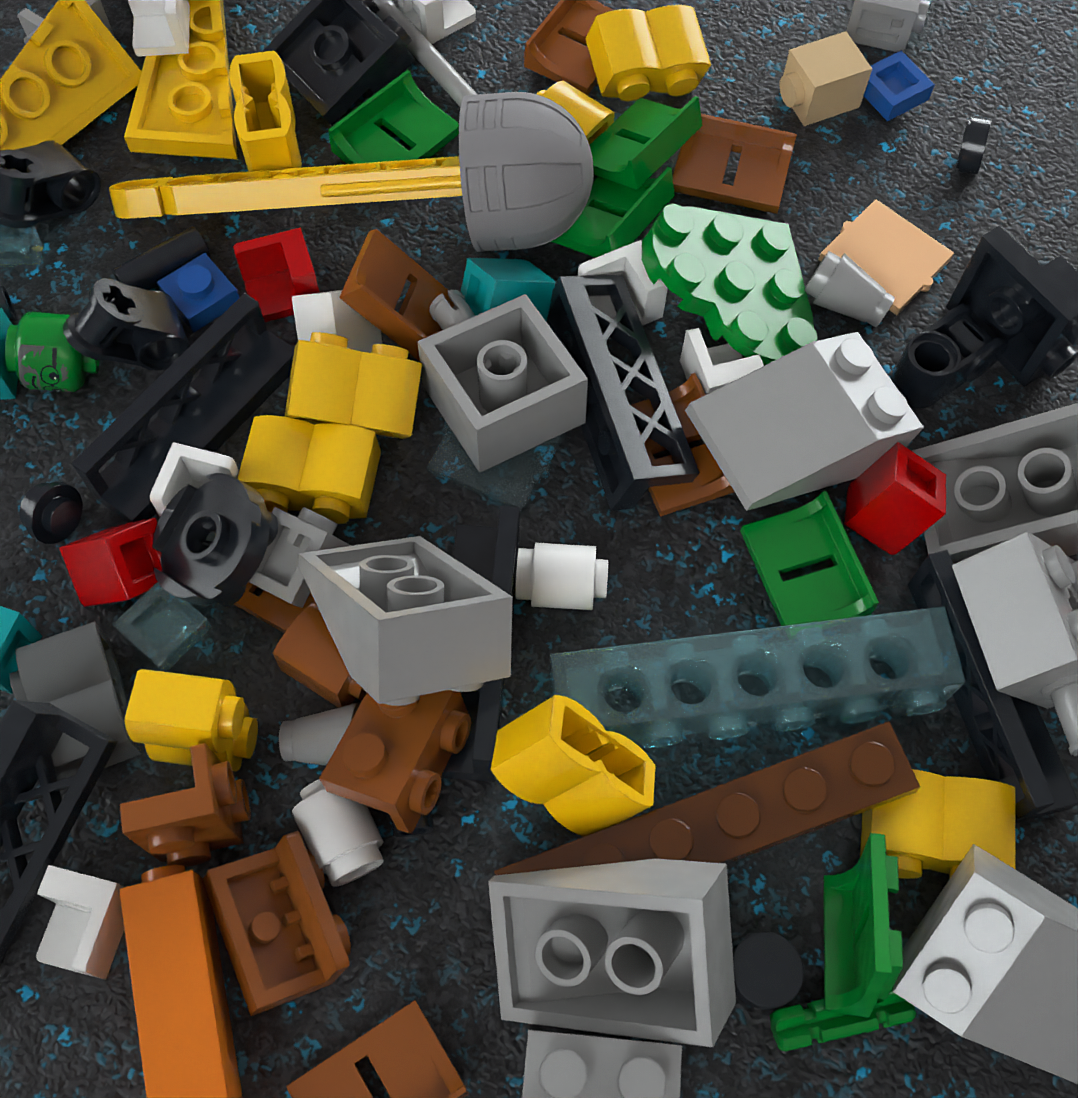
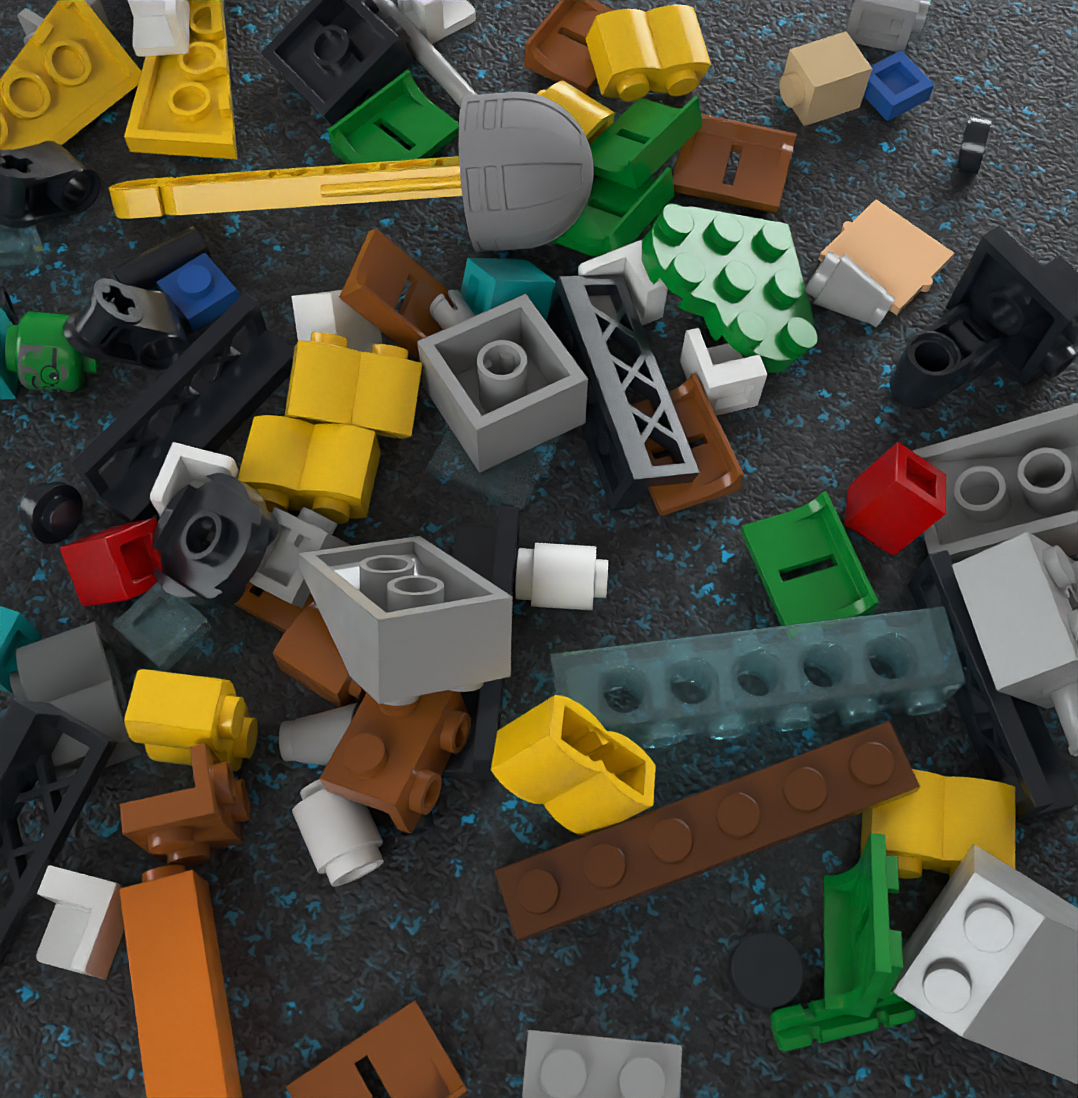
dark orange bracket [203,831,351,1016] -> none
yellow brick [229,51,302,171] -> none
red panel [233,227,319,322] -> none
light grey slope [488,859,736,1048] -> none
light grey slope [685,332,924,511] -> none

